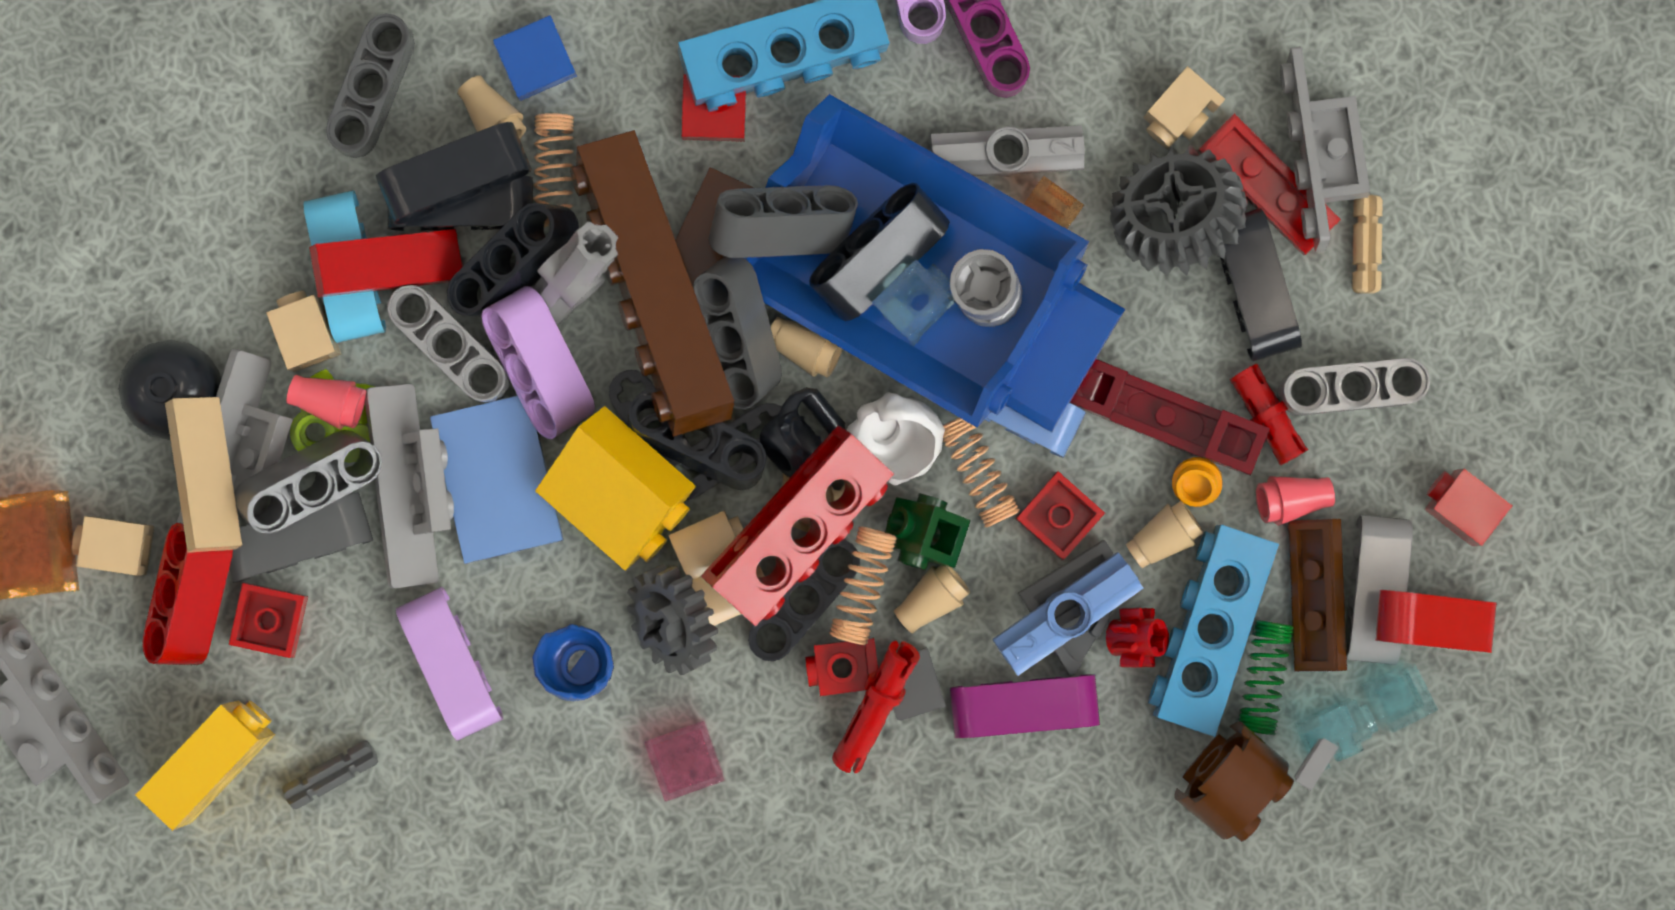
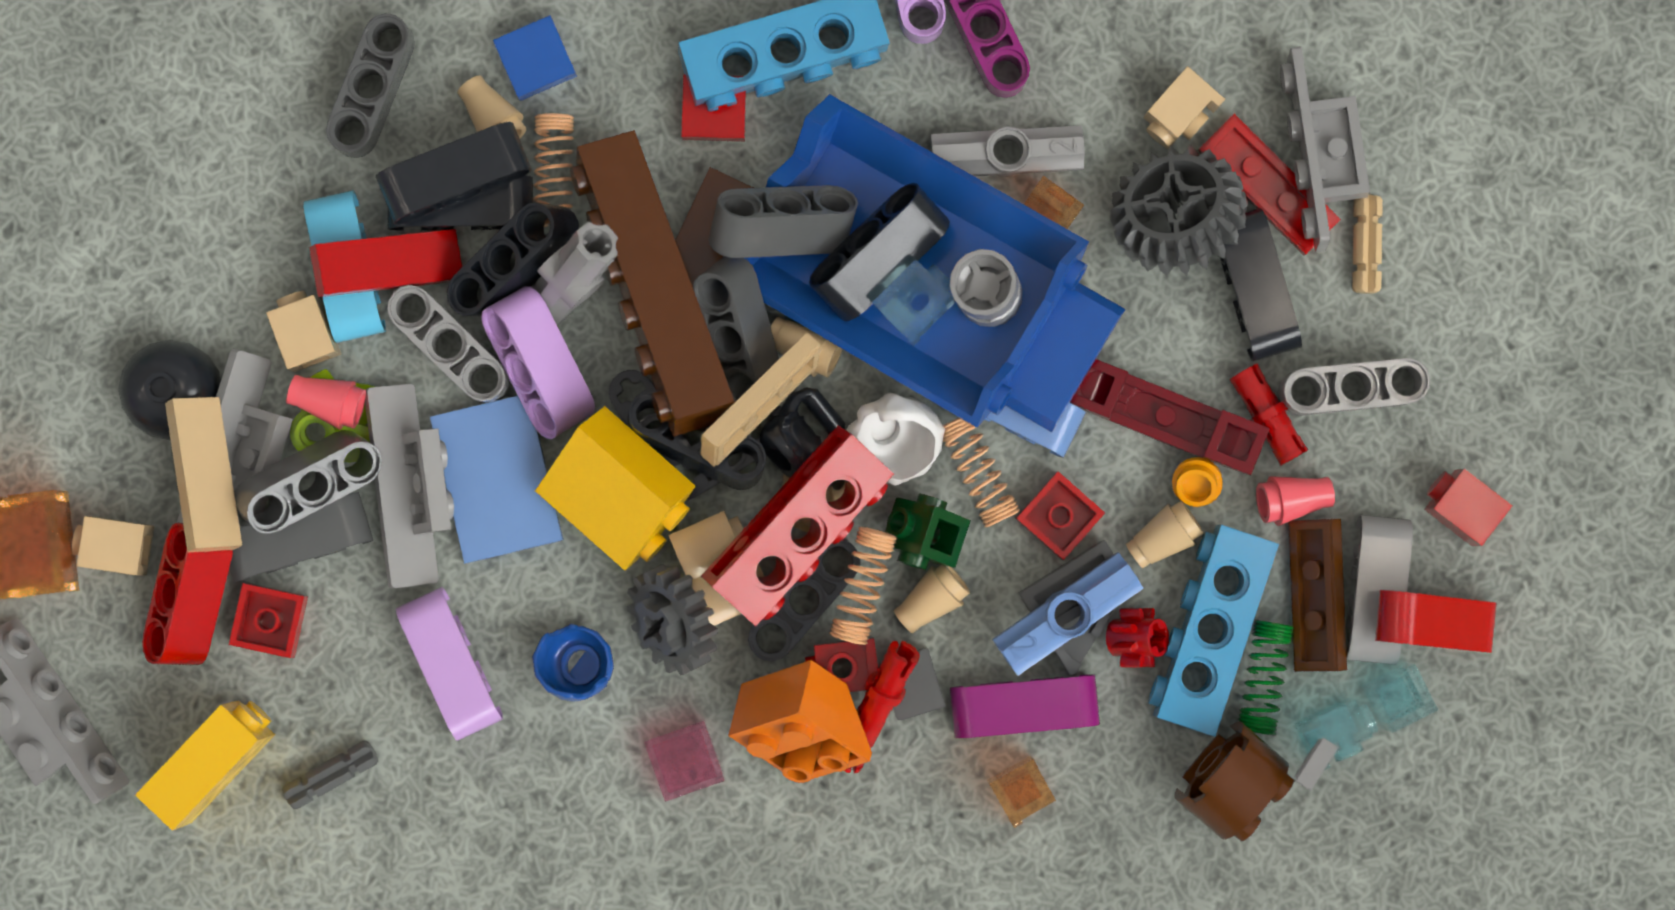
none -> tan tile [701,332,820,466]
none -> orange slope [728,660,872,783]
none -> clear orange panel [987,756,1056,828]

